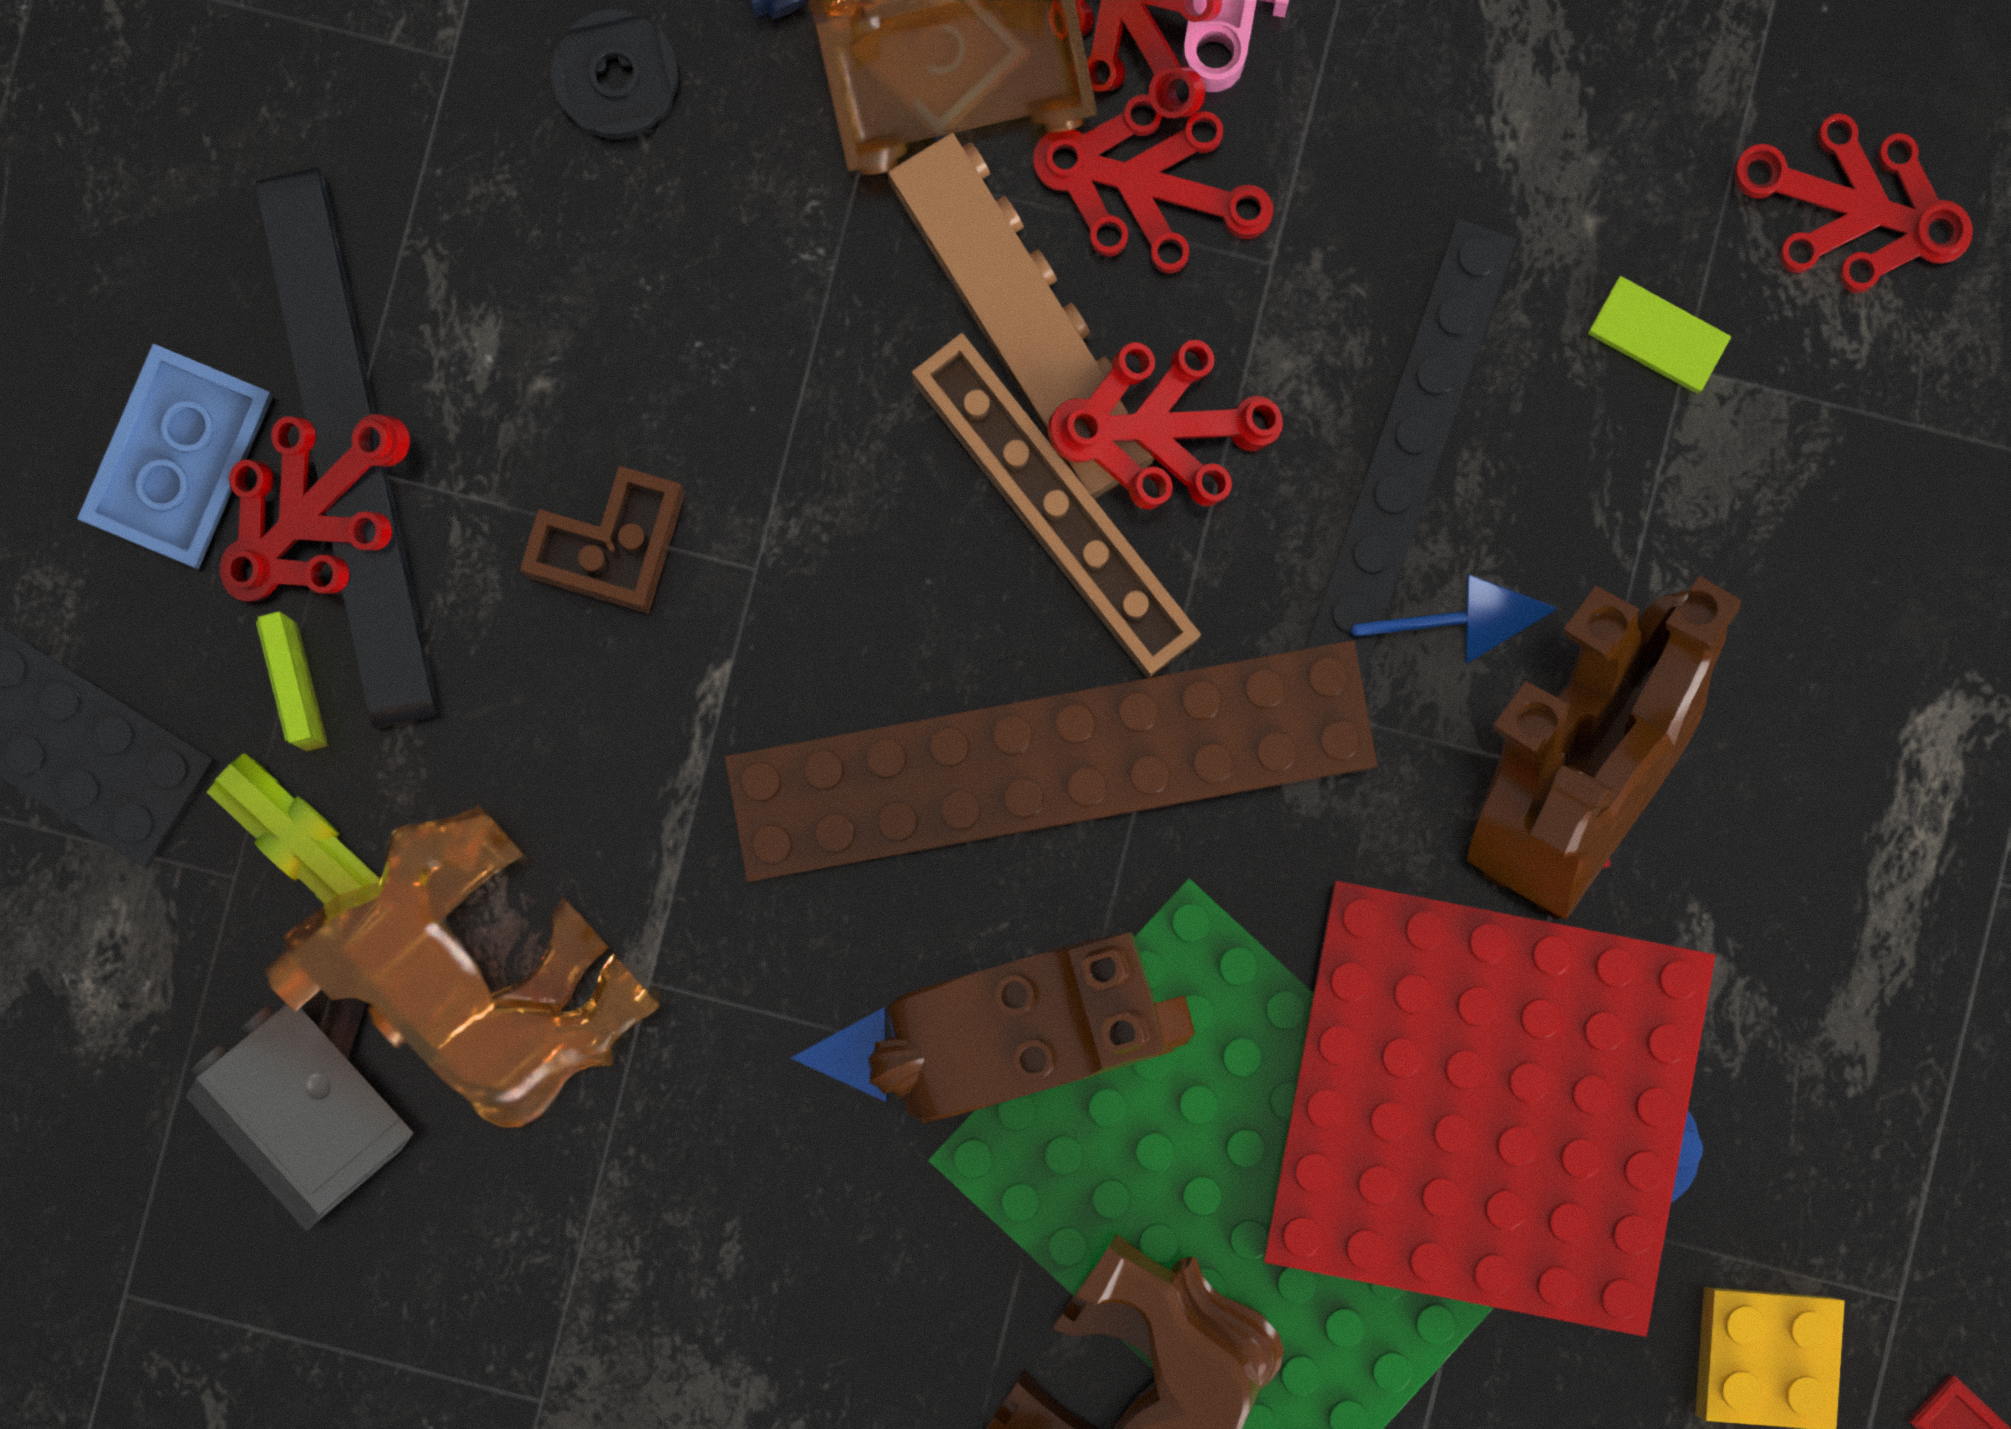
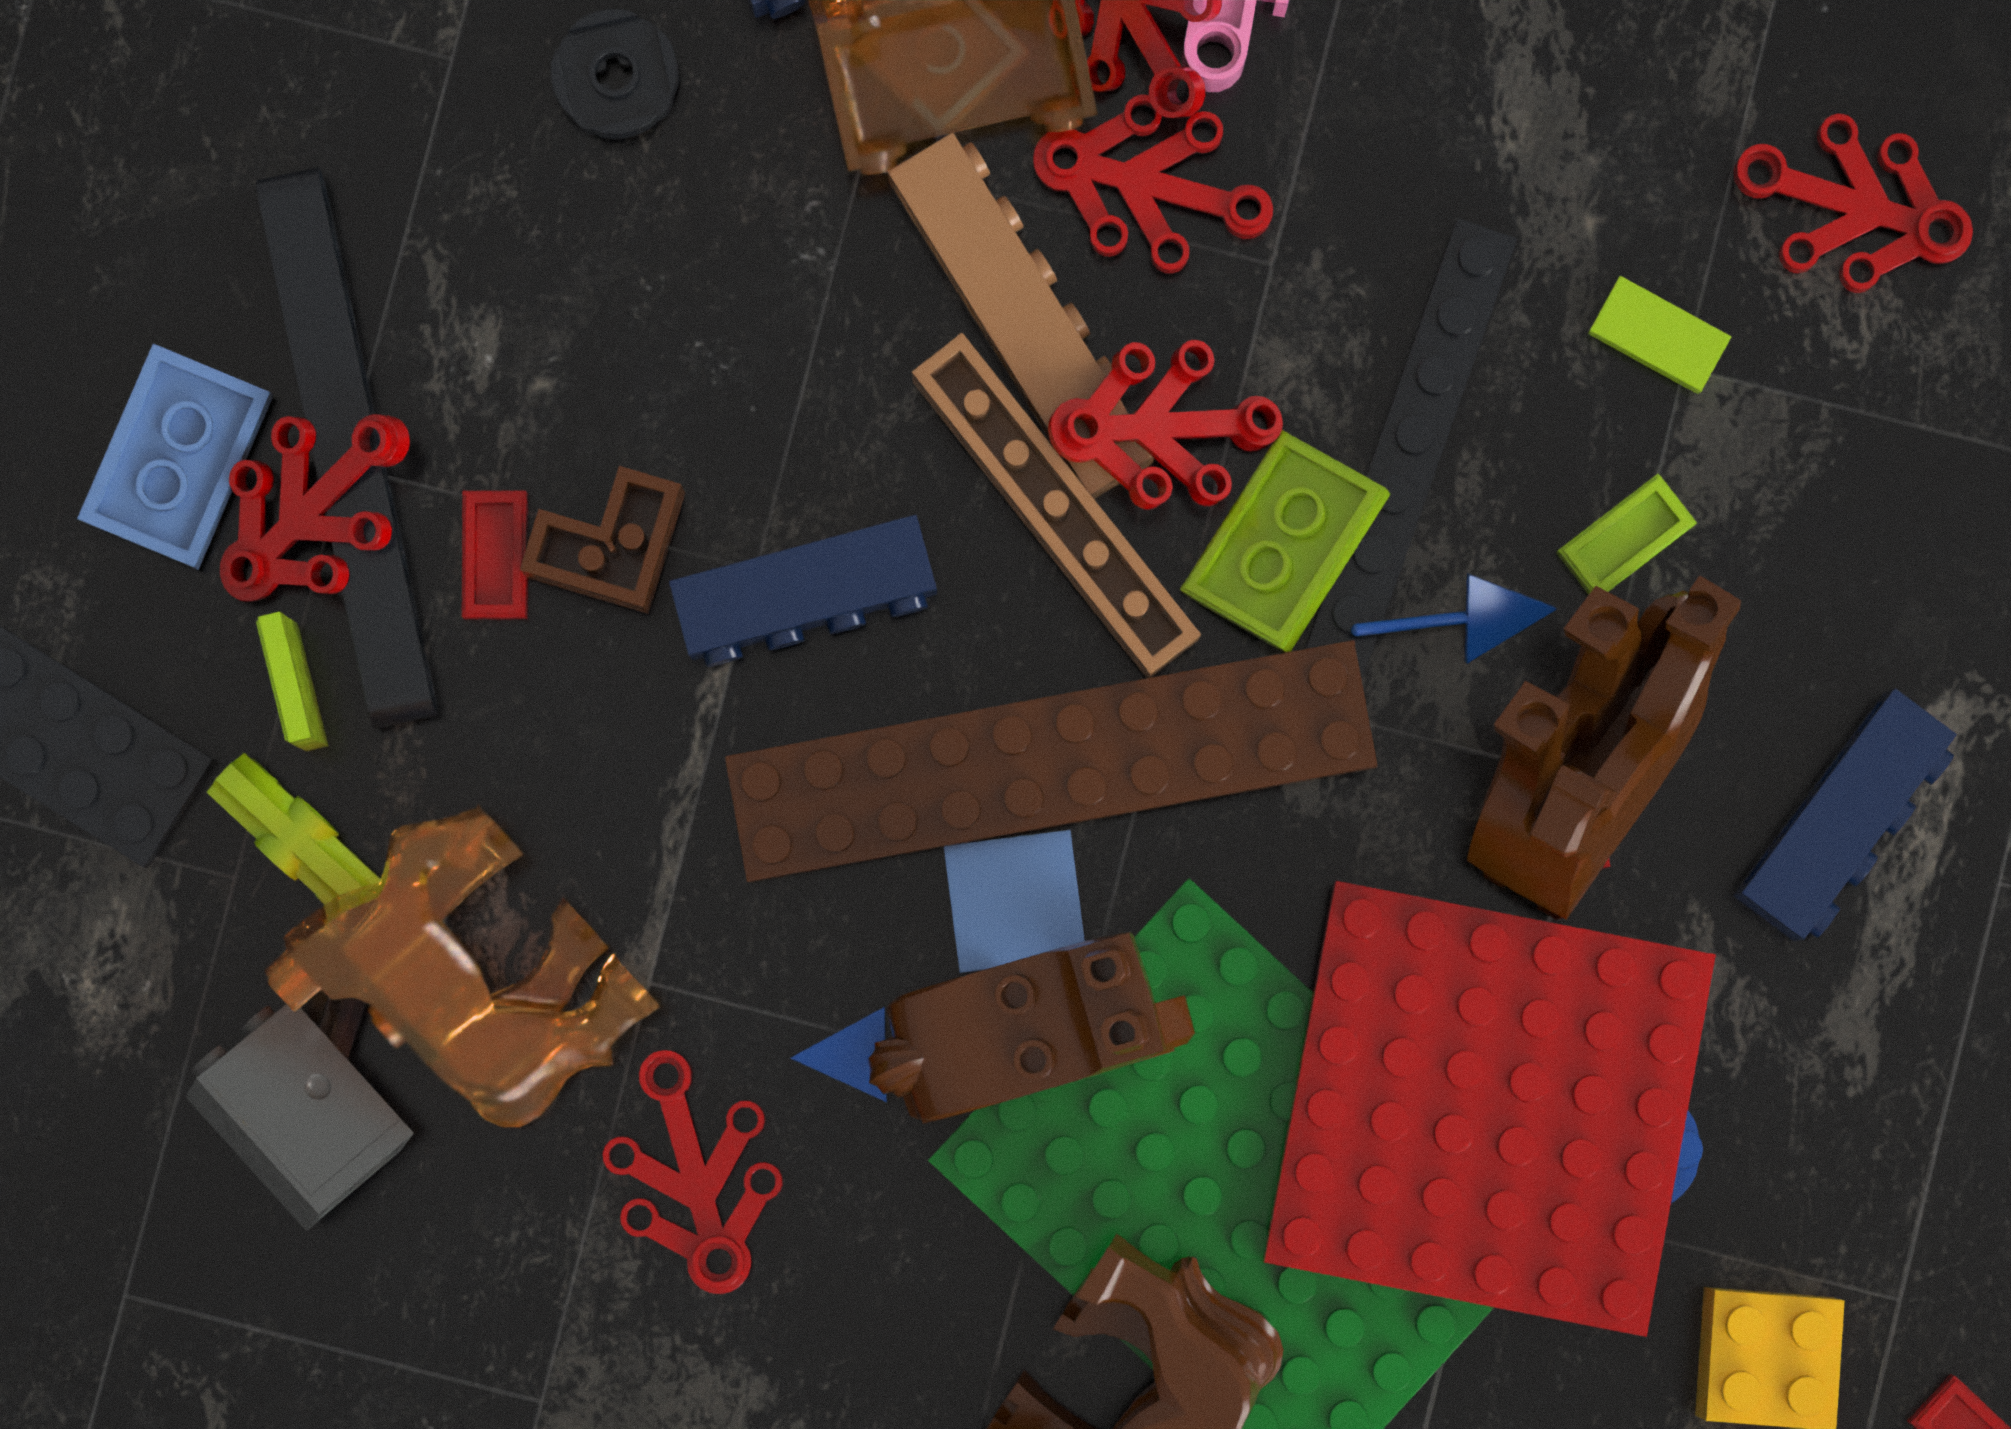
none -> red tile [462,490,528,619]
none -> red plant [602,1050,783,1294]
none -> dark blue brick [669,514,937,667]
none -> medium blue tile [944,830,1085,973]
none -> lime tile [1180,430,1391,653]
none -> lime tile [1556,473,1697,595]
none -> dark blue brick [1733,688,1957,941]

